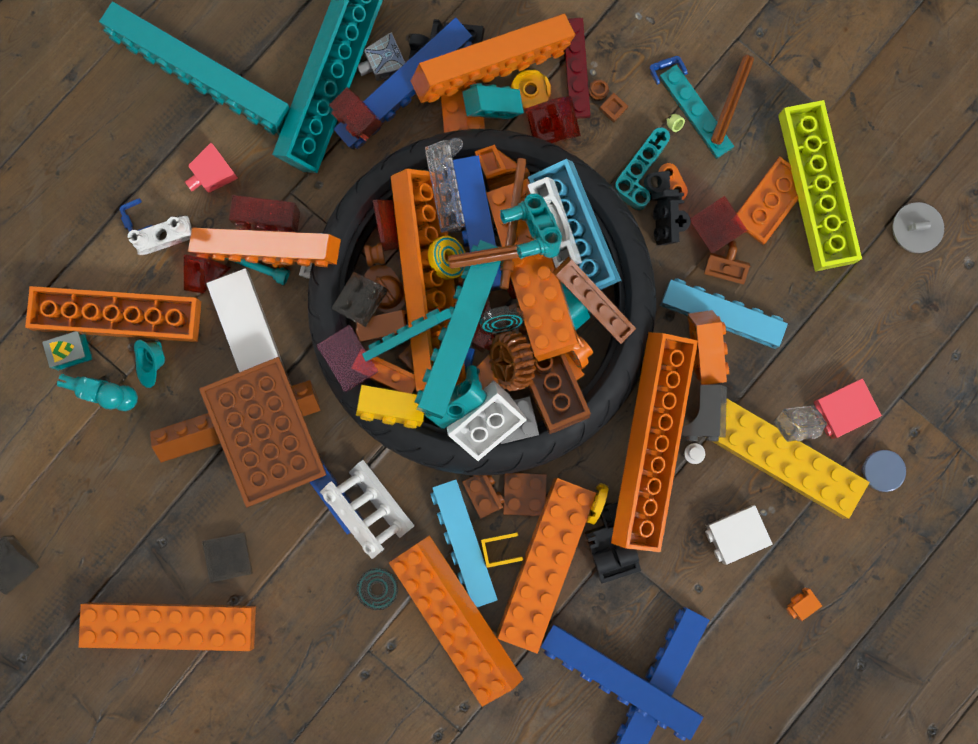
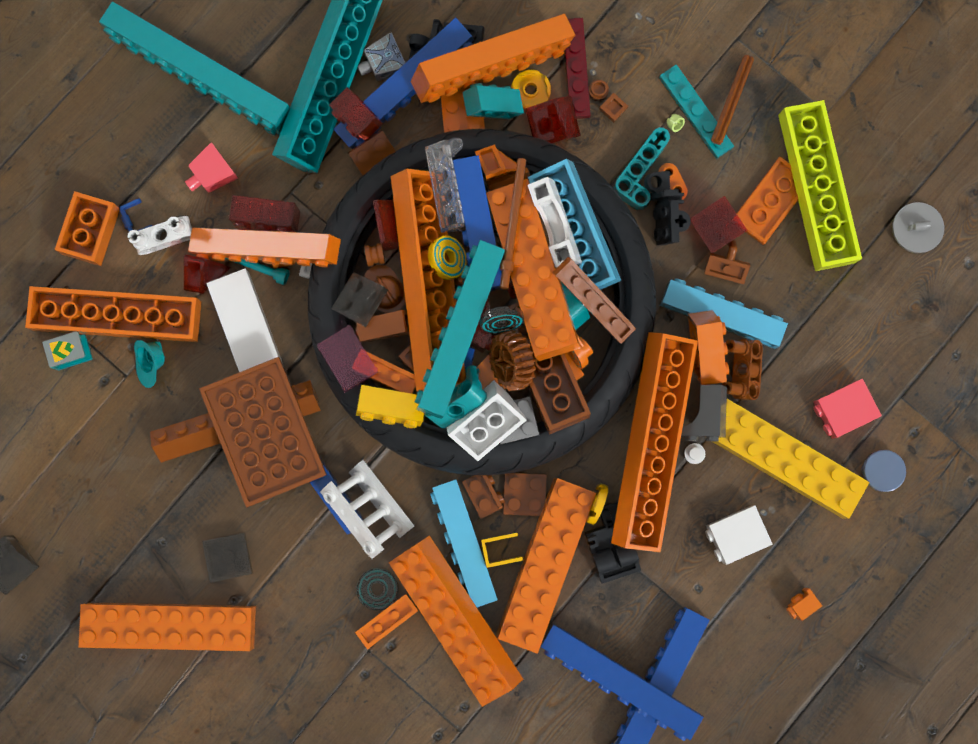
teal piece [57,374,138,411] -> none
teal plate [362,308,452,361] -> none
dark orange axle [448,243,537,269] -> none
teal piece [500,193,562,259] -> none
blue piece [650,56,688,85] -> none
clear brick [774,405,827,442] -> none
none -> orange brick [55,191,120,266]
none -> dark orange plate [347,130,396,176]
none -> orange plate [355,593,419,650]
none -> dark orange piece [722,339,763,400]

